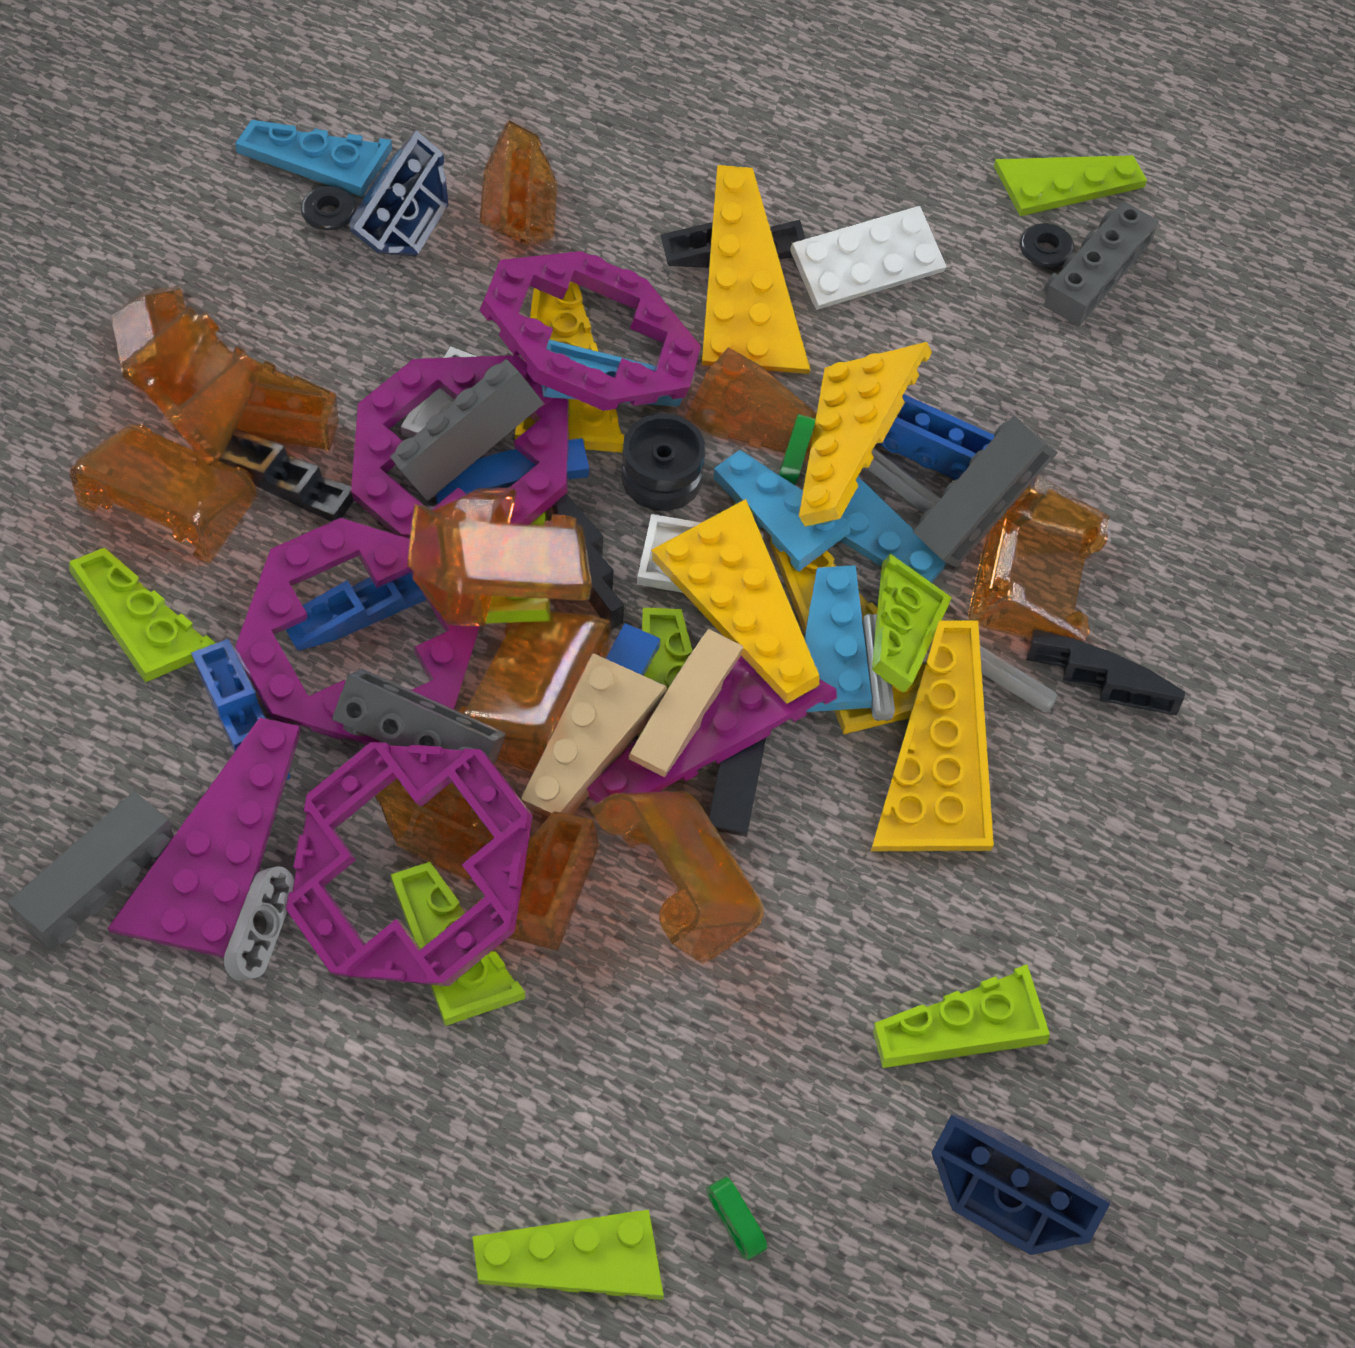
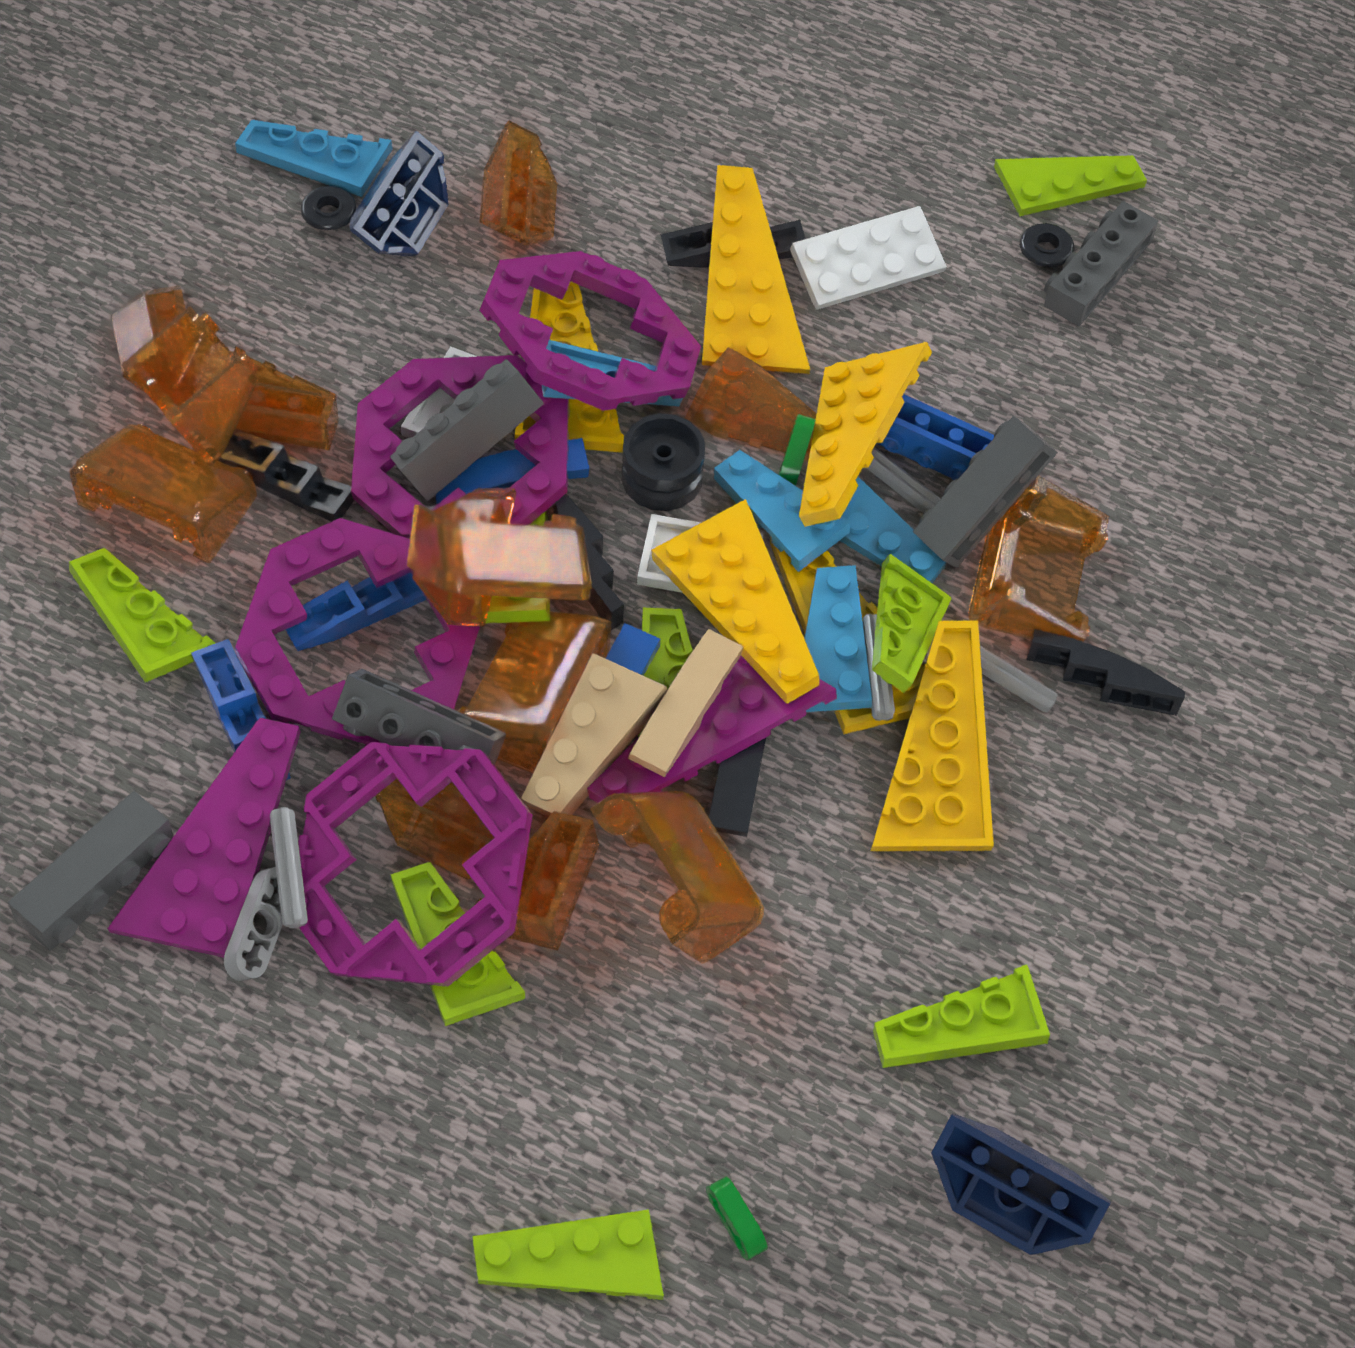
none -> light grey axle [270,807,308,928]

